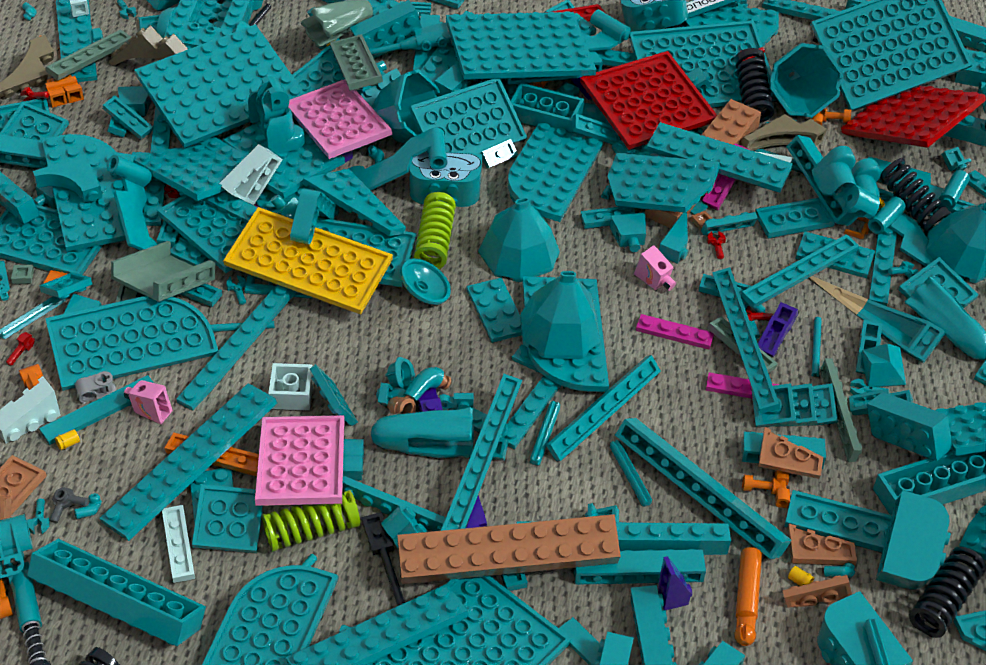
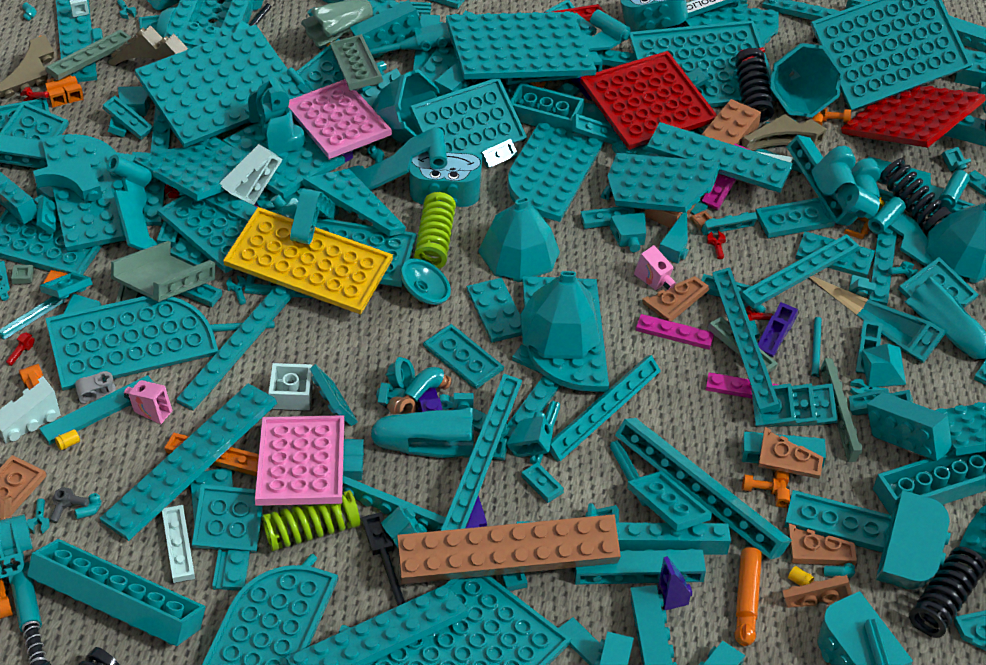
none -> teal plate [36,196,57,234]
none -> teal plate [212,550,250,591]
none -> teal bar [287,67,313,94]
none -> teal tile [423,324,504,389]
none -> teal torso [506,412,553,457]
none -> teal plate [521,462,564,503]
none -> teal plate [627,471,712,531]
none -> nougat wing [642,276,709,322]
none -> teal bracket [849,275,876,297]

